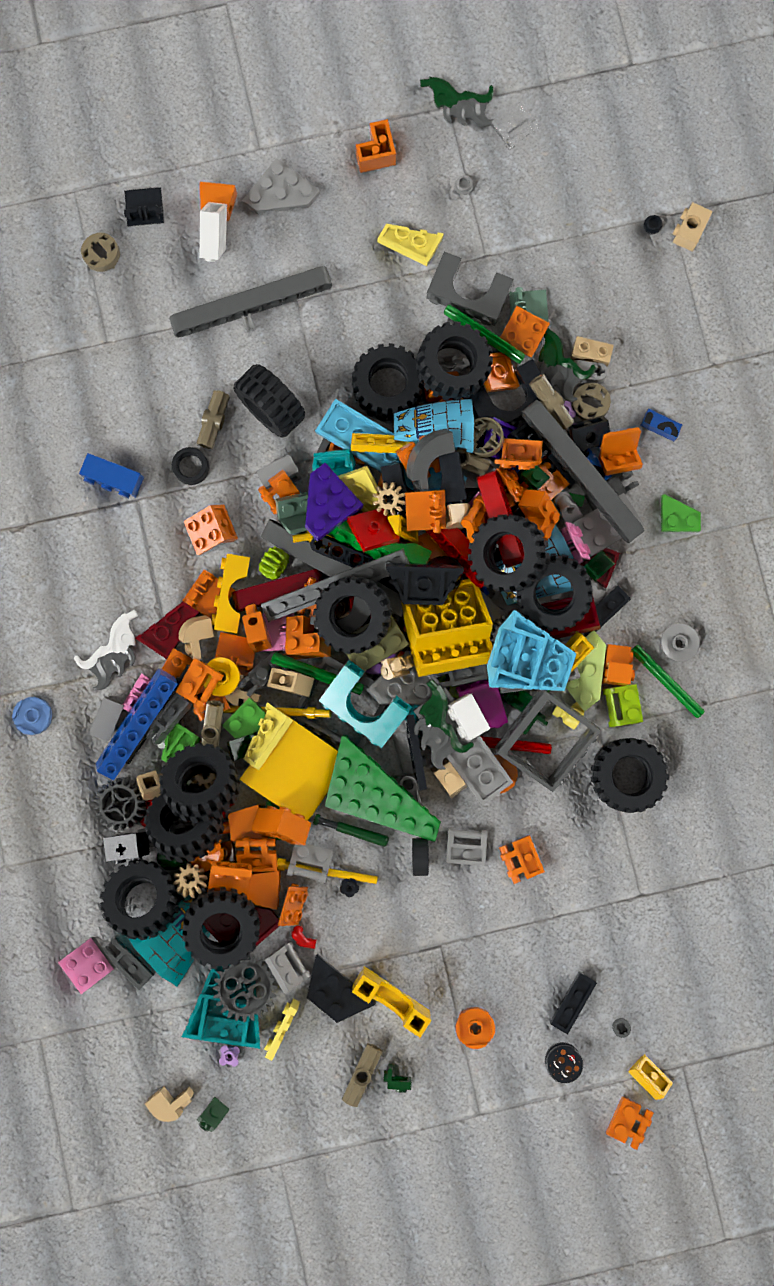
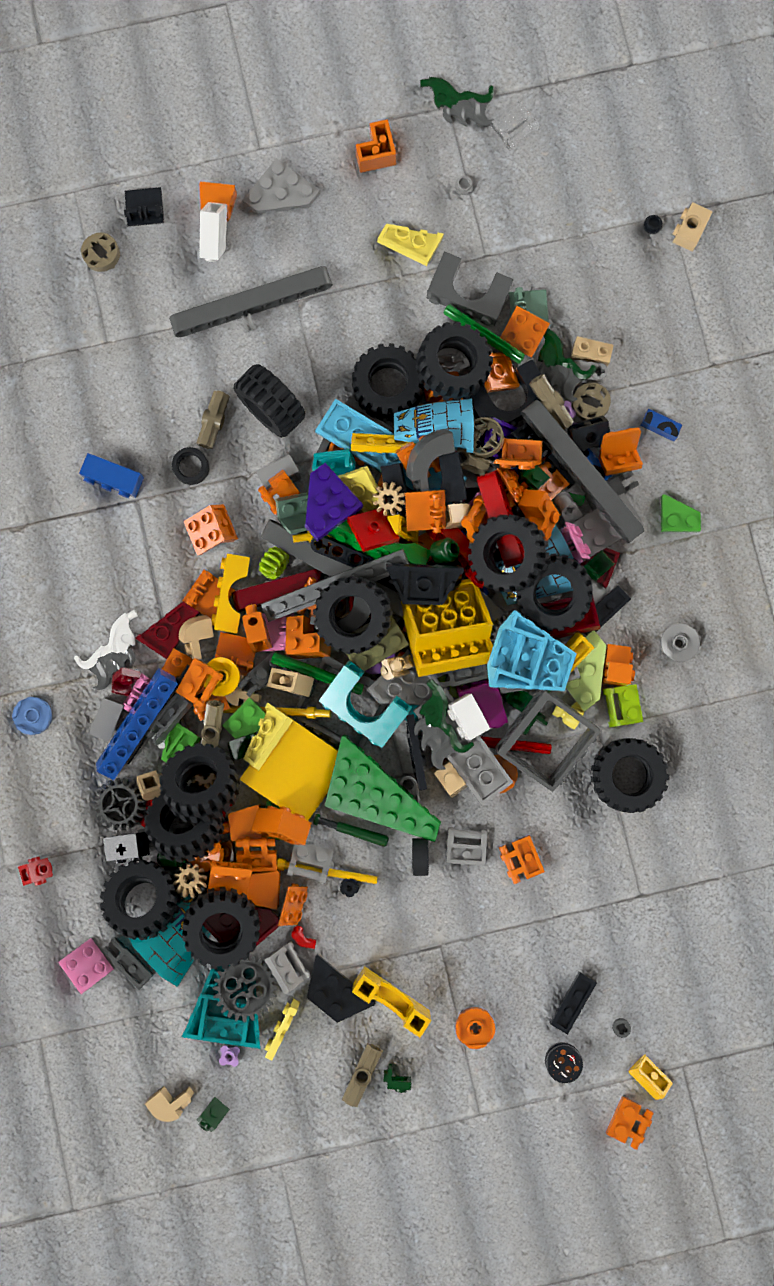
green axle [631,645,705,718] -> none
none -> red brick [18,856,53,886]
none -> dark red bracket [111,667,140,696]
none -> dark green head [430,538,460,565]

